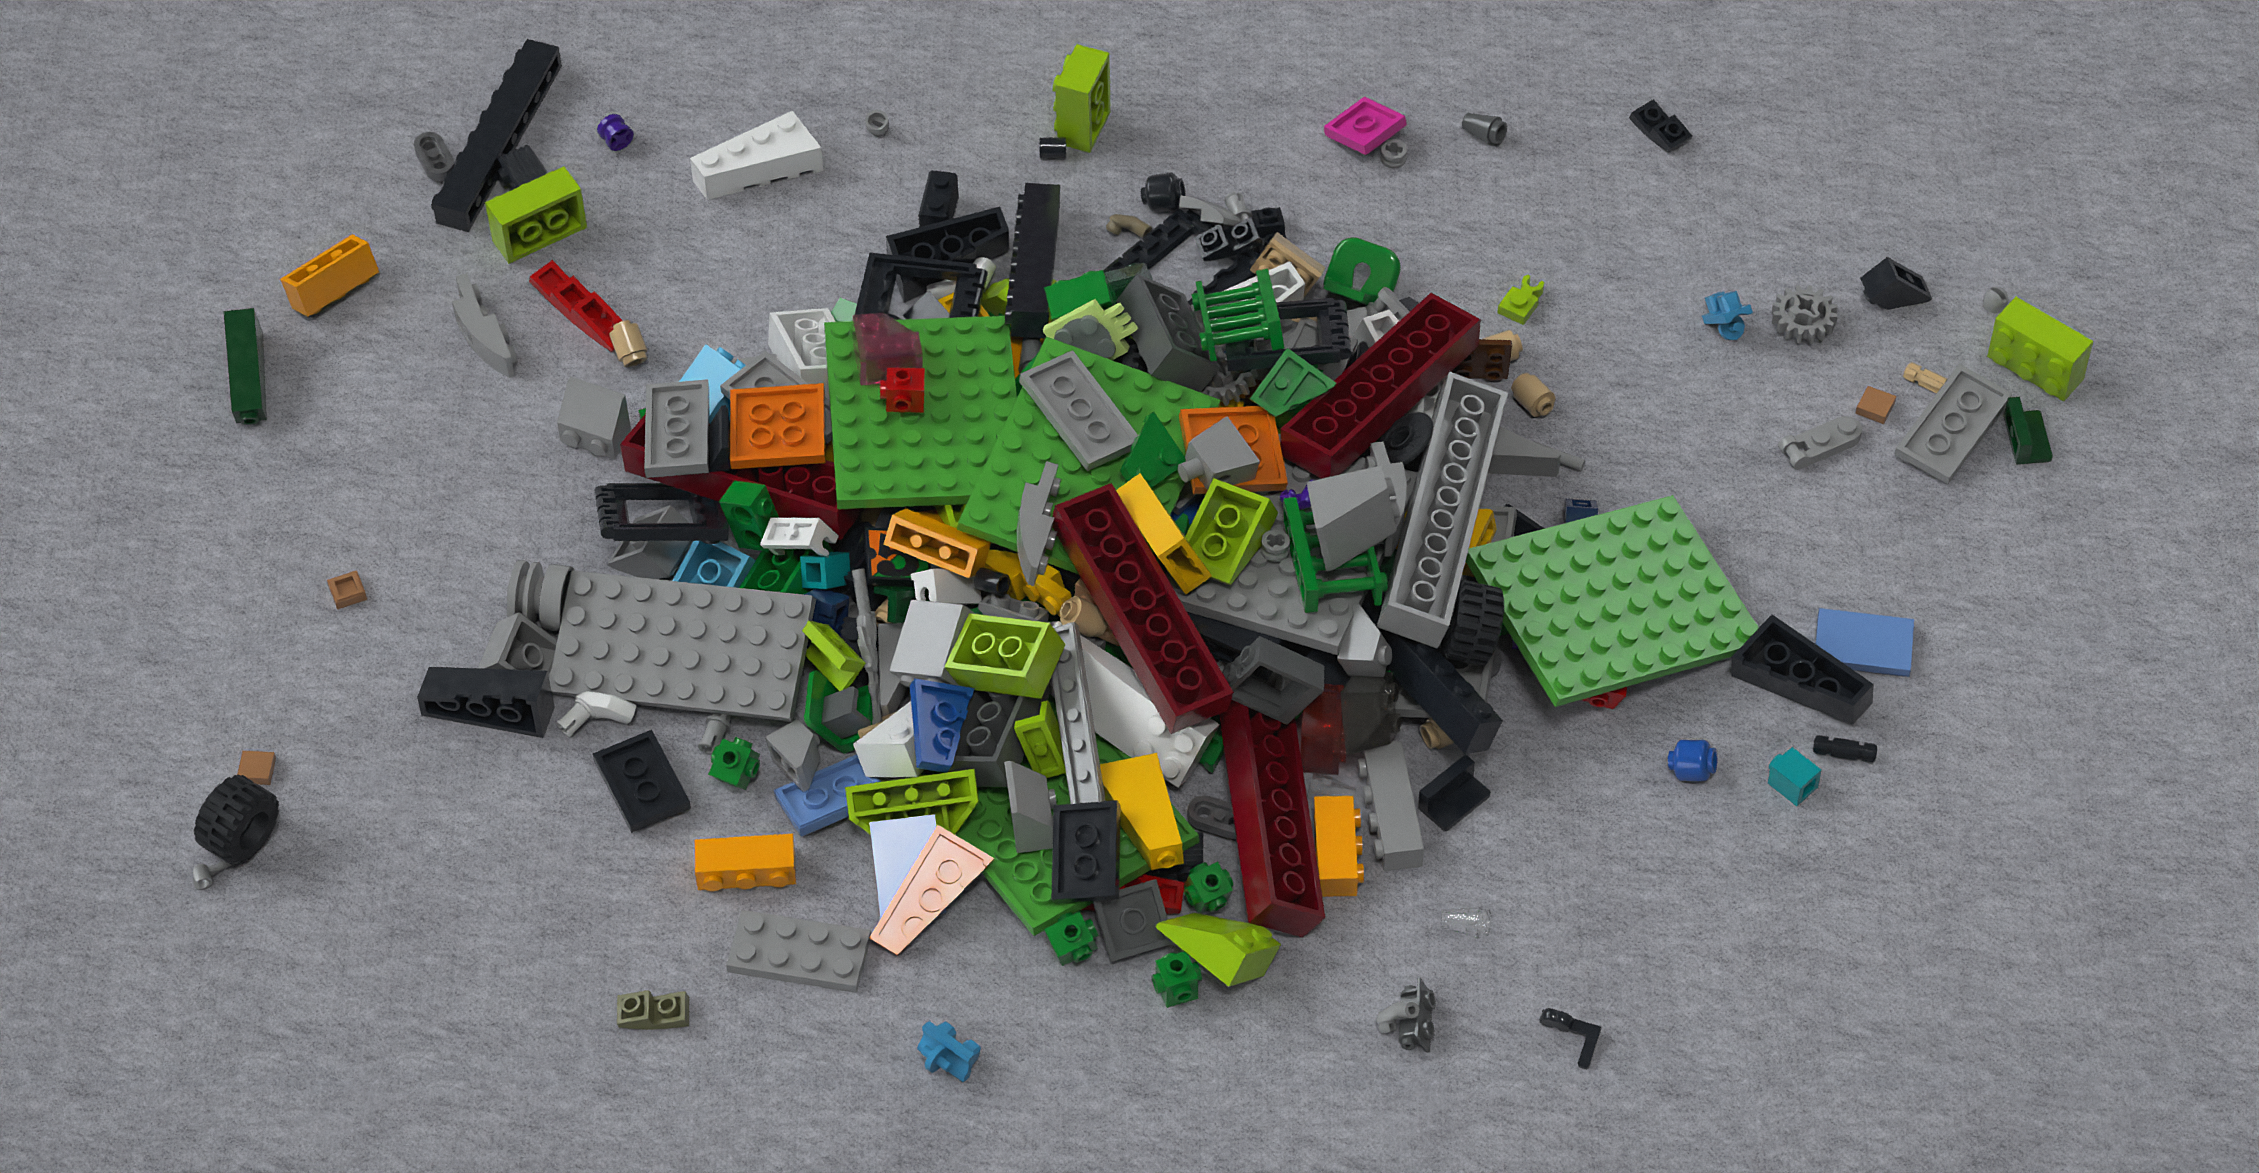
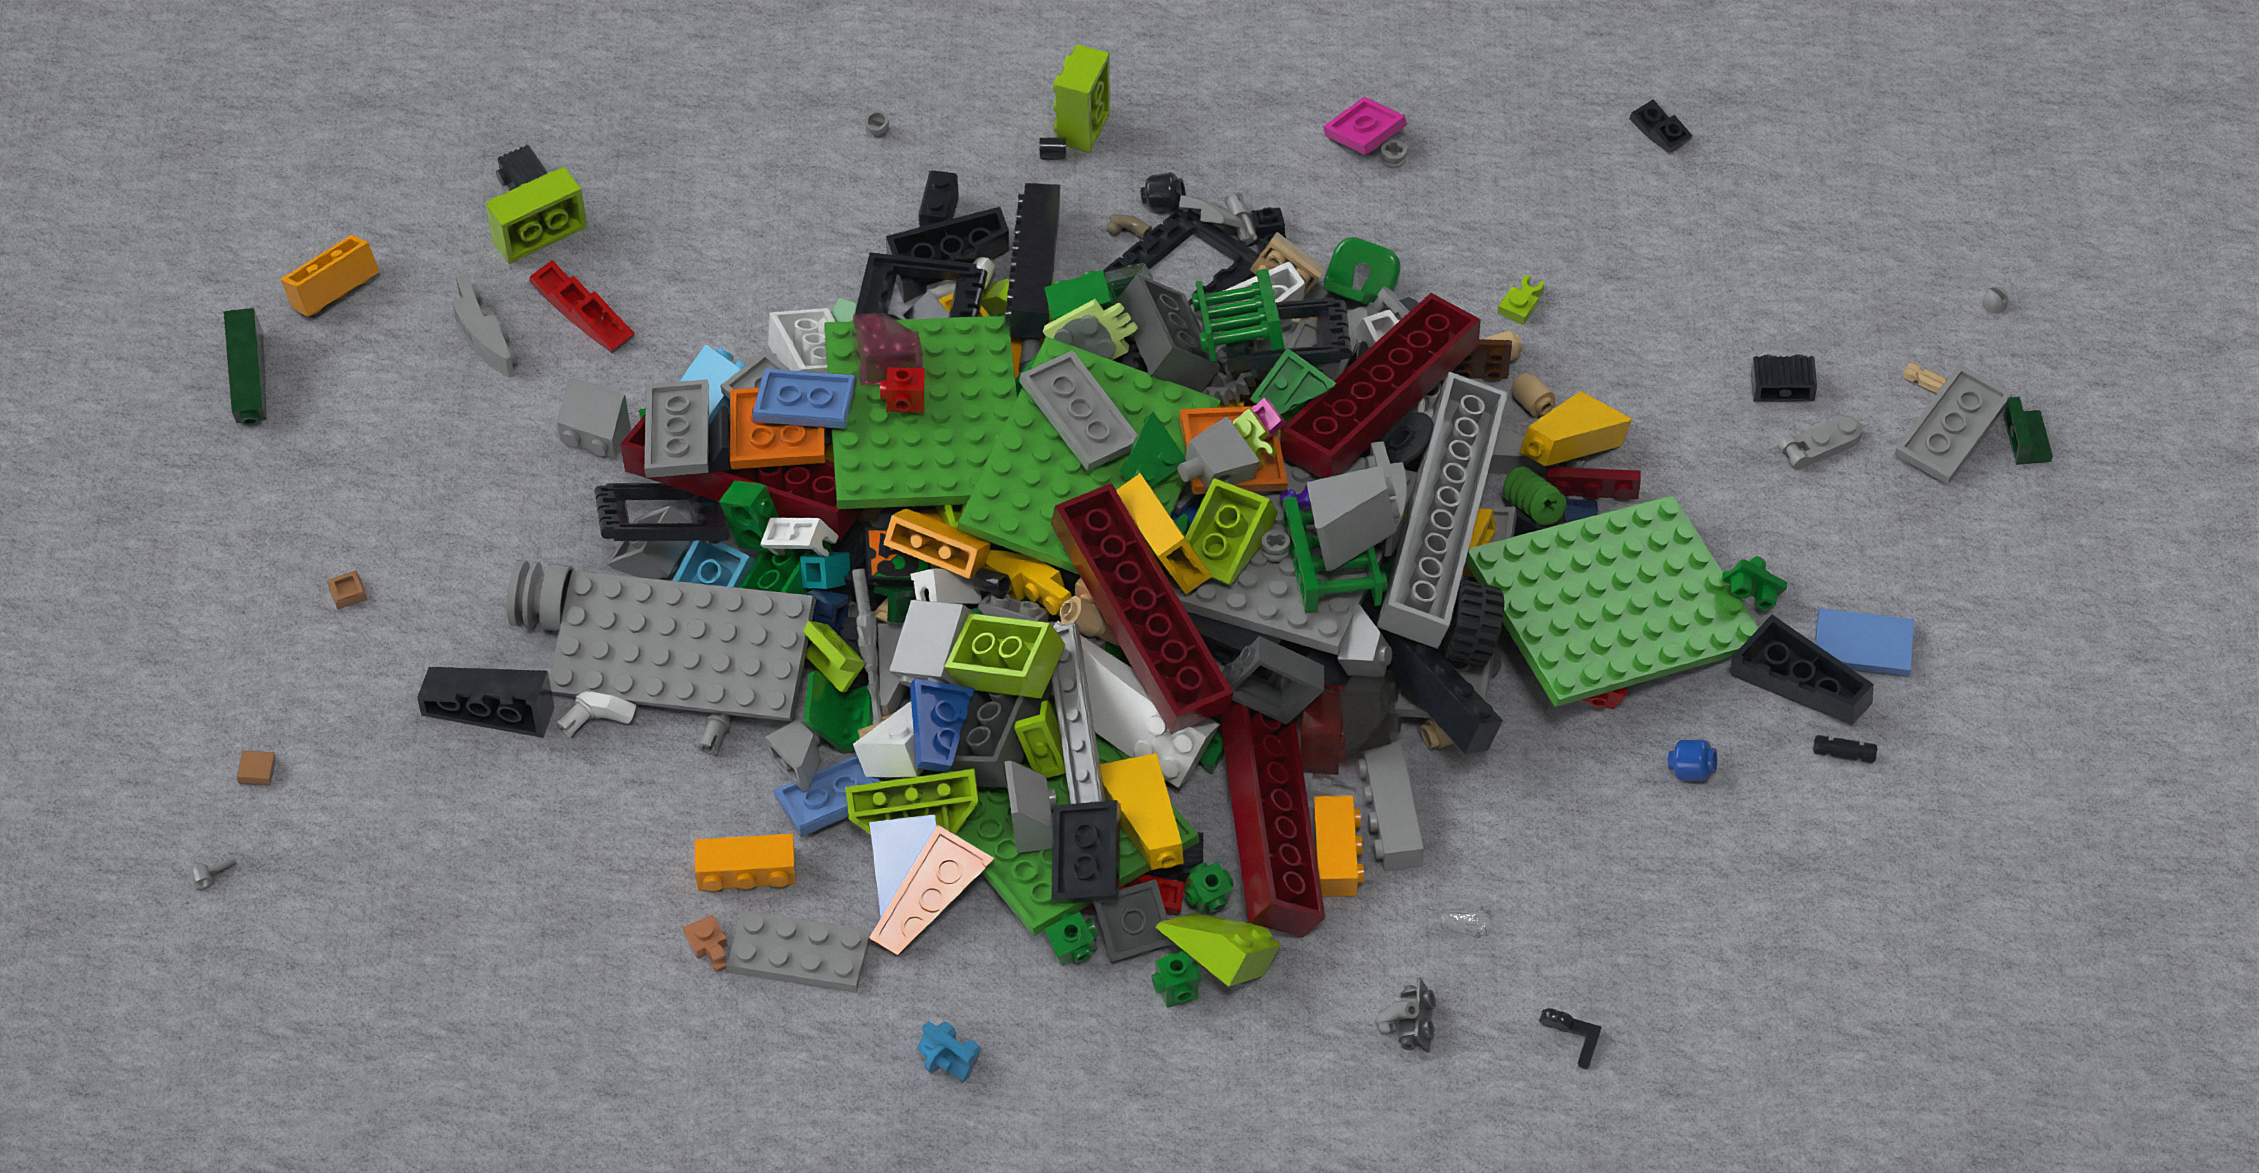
black tyre [194,774,279,865] -> none
flat silver plate [414,132,455,181] -> none
black brick [431,39,562,232] -> none
light grey slope [478,612,557,678] -> none
black plate [593,730,691,833] -> none
dark purple wheel [597,114,634,151] -> none
tan brick [609,320,648,367] -> none
olive slope [617,990,690,1030] -> none
white wedge [690,111,824,200] -> none
green brick [708,737,760,790] -> none
dark grey panel [821,686,871,739] -> none
light grey slope [1017,461,1061,586] -> none
flat silver plate [1188,795,1237,839] -> none
black slope [1194,217,1264,262] -> none
black panel [1418,754,1491,832] -> none
dark grey cone [1462,112,1507,145] -> none
dark azure hips [1702,291,1753,340] -> none
teal brick [1767,747,1822,806] -> none
light grey gear [1771,285,1838,344] -> none
medium nougat tile [1855,386,1896,424] -> none
black slope [1860,257,1932,310] -> none
lime brick [1987,296,2093,401] -> none
none -> nougat plate [683,914,728,972]
none -> medium blue tile [752,369,857,429]
none -> lime plate [1232,408,1277,467]
none -> dark pink plate [1252,398,1286,442]
none -> bright green piece [1503,466,1566,525]
none -> yellow slope [1520,391,1632,467]
none -> dark red plate [1546,466,1641,500]
none -> green hips [1722,556,1787,612]
none -> black brick [1751,354,1817,401]

